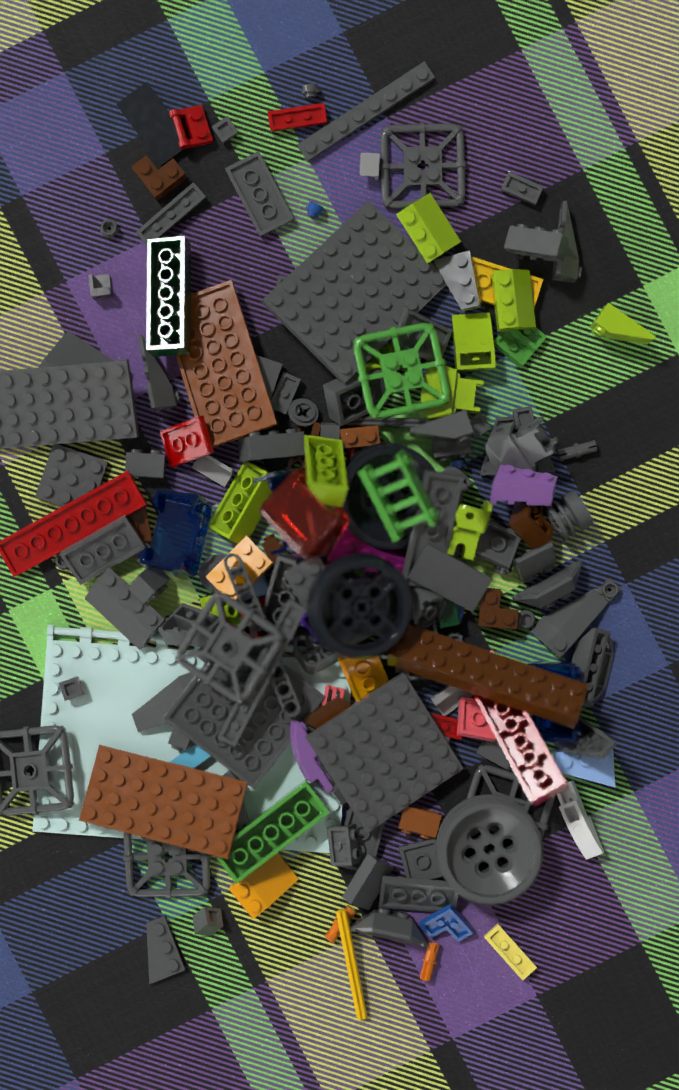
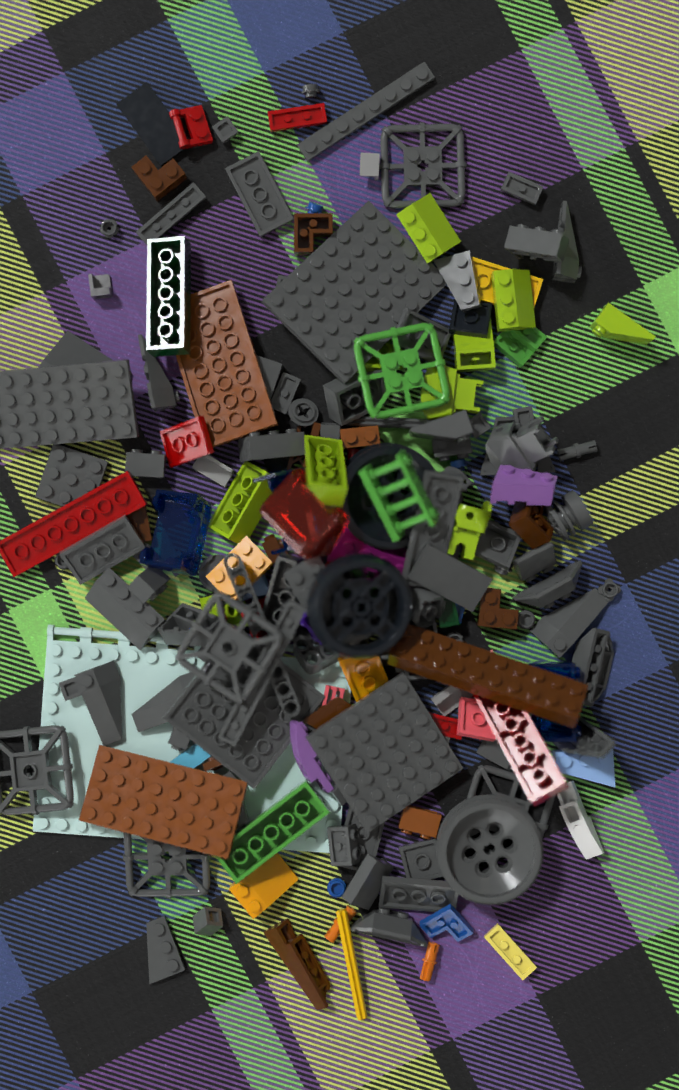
none -> dark grey wedge [75,661,122,746]
none -> reddish brown plate [202,757,225,772]
none -> reddish brown wedge [264,918,330,1010]
none -> reddish brown brick [294,213,333,256]
none -> blue plate [327,878,346,898]
none -> black tile [449,299,492,338]

